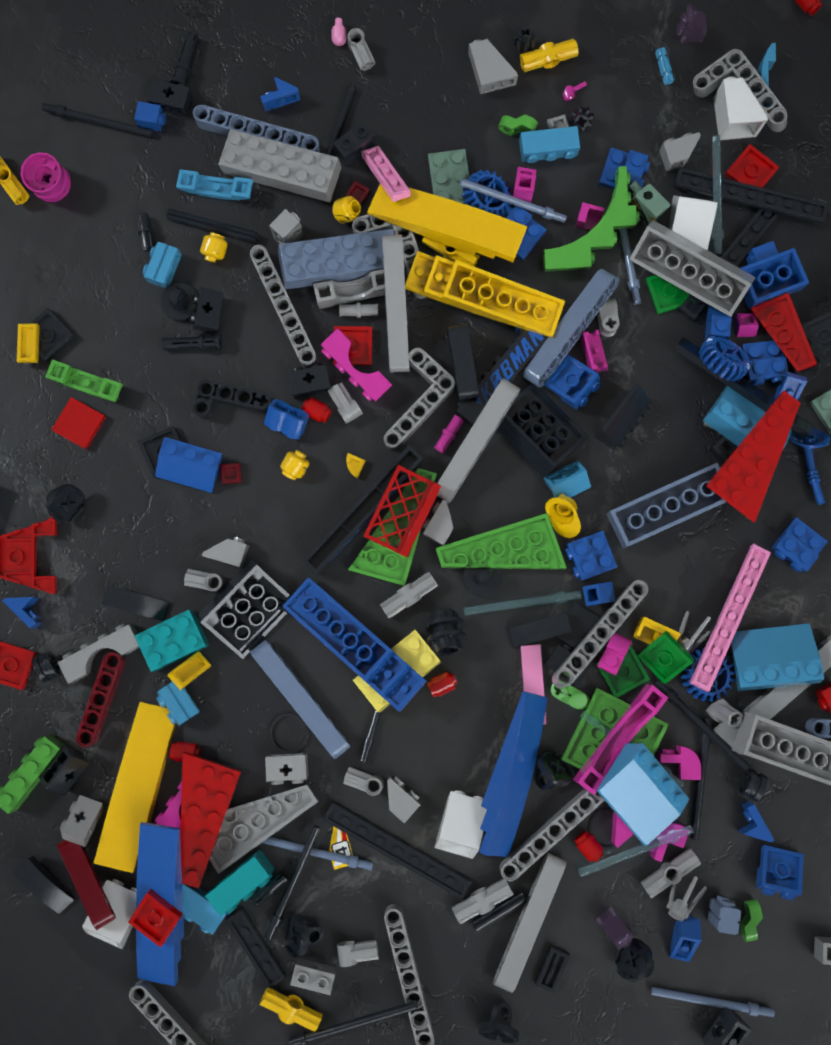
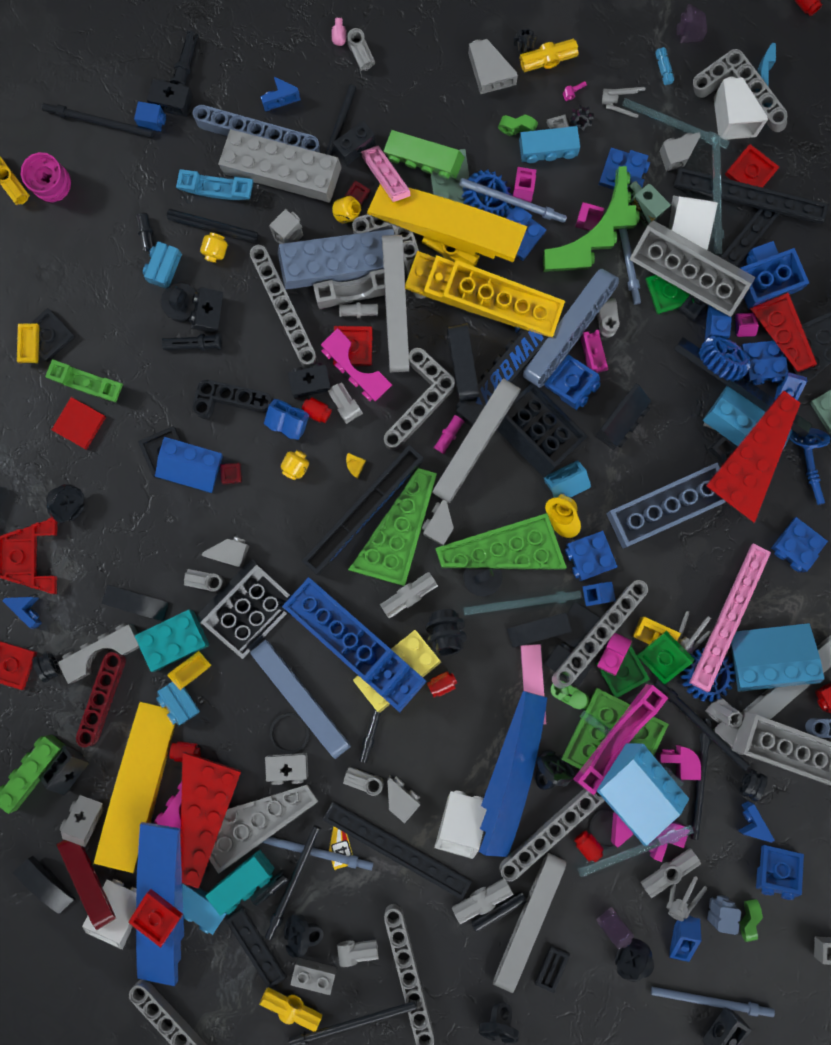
red fence [363,465,441,558] -> none
none -> bright green brick [383,130,465,179]
none -> light grey plant [602,87,646,118]
none -> clear light blue bar [622,98,730,149]

